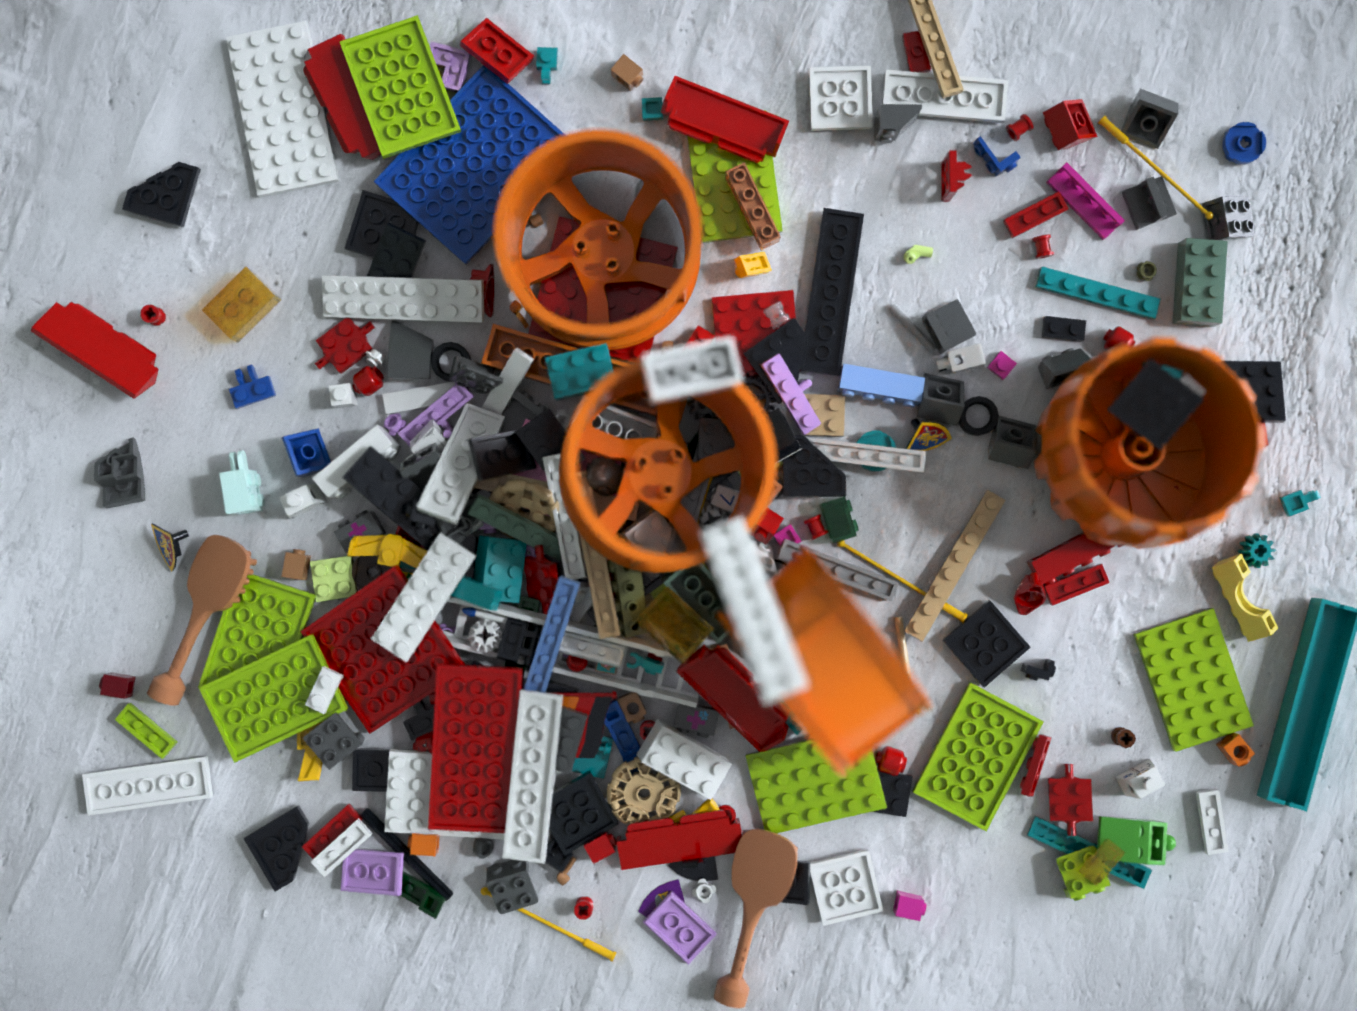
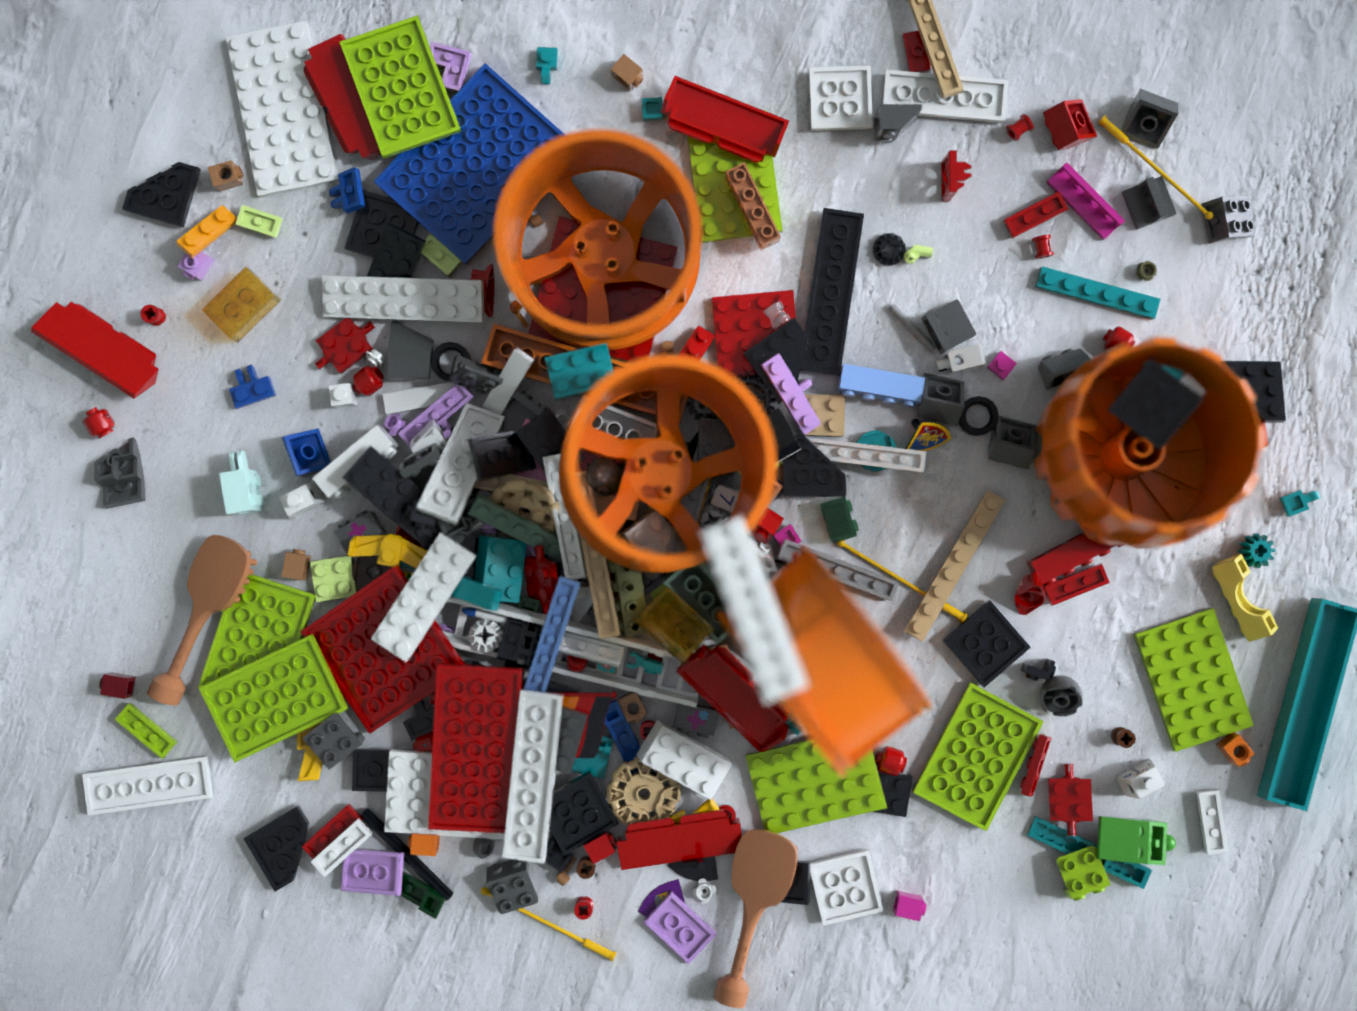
shield [151,523,189,572] -> none
white plate [305,666,343,714] -> none
red plate [460,18,534,84] -> none
white brick [640,337,743,404] -> none
yellow tile [734,252,772,278] -> none
red bush [803,514,829,540] -> none
tan bar [894,616,911,674] -> none
blue bracket [973,136,1021,177] -> none
black plate [1042,316,1086,342] -> none
clear yellow slope [1079,839,1125,886] -> none
sand green brick [1172,238,1228,327] -> none
blue plate [1222,122,1266,165] -> none
none -> red head [82,407,115,439]
none -> light orange plate [176,205,237,258]
none -> lavender brick [178,252,214,280]
none -> medium nougat brick [208,160,244,192]
none -> yellowish green plate [236,205,283,239]
none -> blue hinge [329,167,365,214]
none -> yellowish green plate [422,234,462,277]
none -> reddish brown bush [576,856,596,879]
none -> black gear [873,233,906,266]
none -> dark grey cylinder [1040,675,1082,716]

